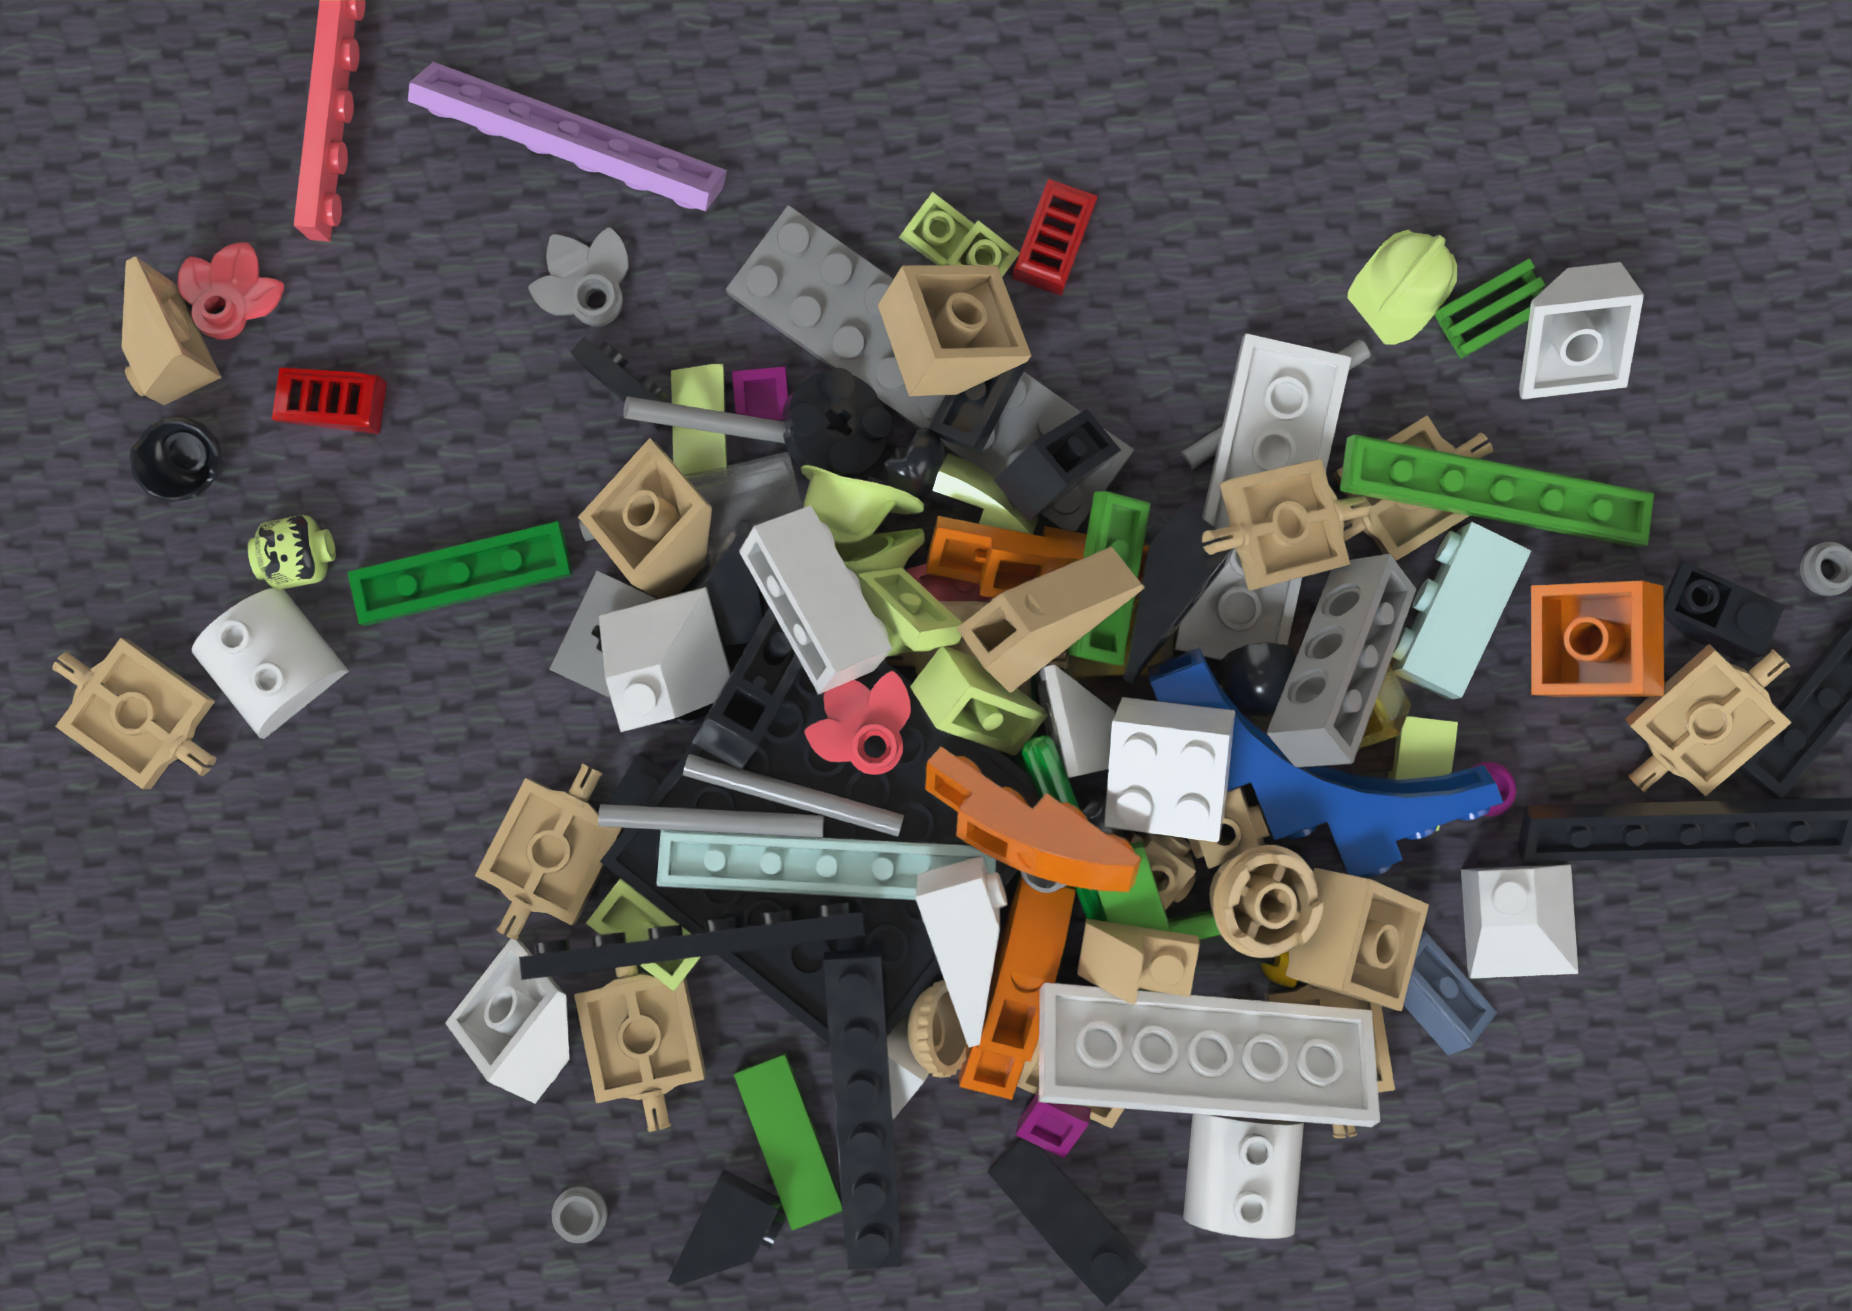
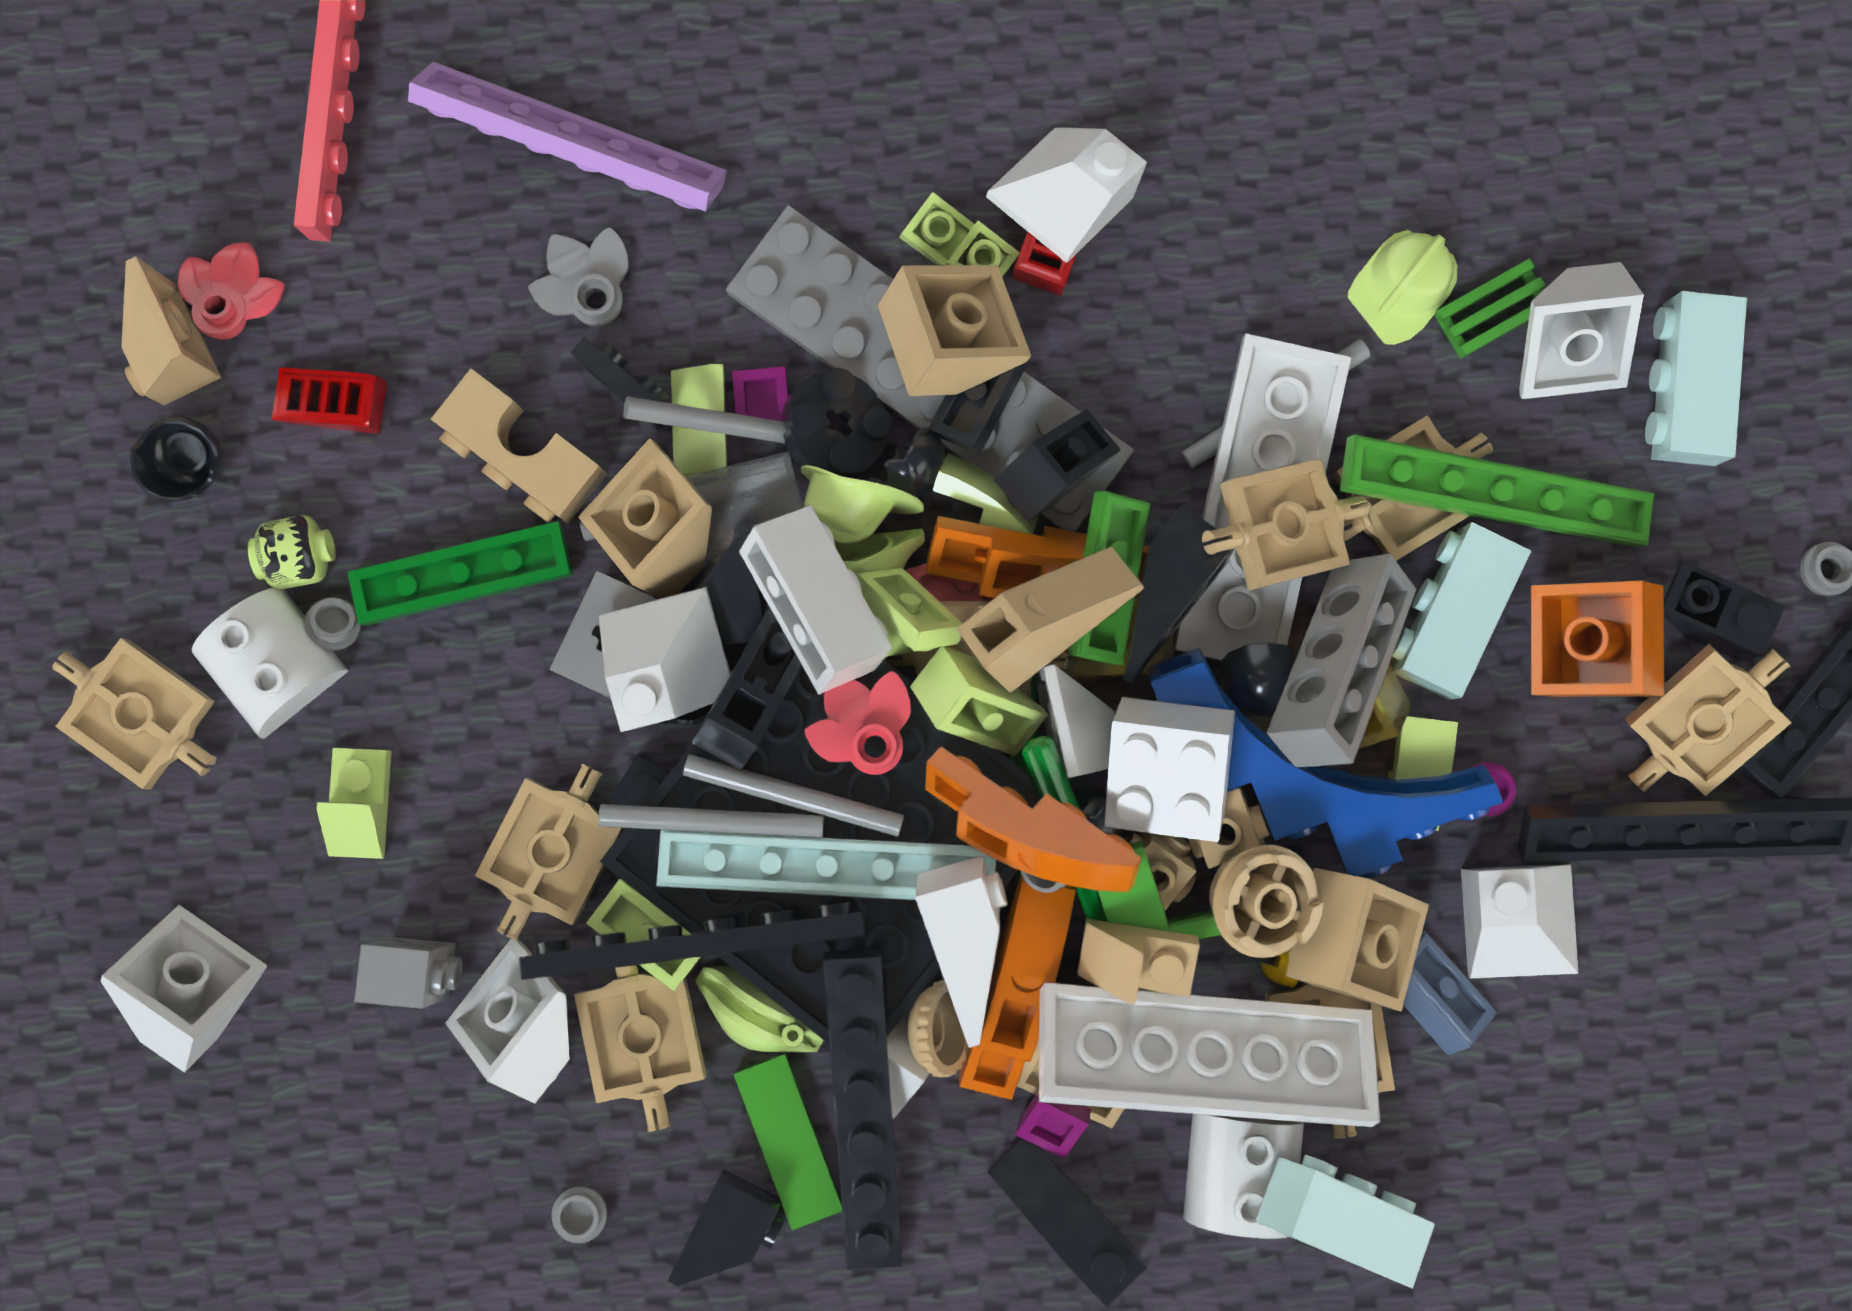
none -> white slope [101,905,267,1073]
none -> light grey plate [305,598,361,651]
none -> yellowish green slope [317,748,392,859]
none -> light grey brick [354,937,462,1009]
none -> tan arch [431,368,607,524]
none -> yellowish green hat [695,966,824,1052]
none -> white slope [986,127,1147,263]
none -> light aqua brick [1255,1155,1435,1289]
none -> light aqua brick [1645,291,1747,466]

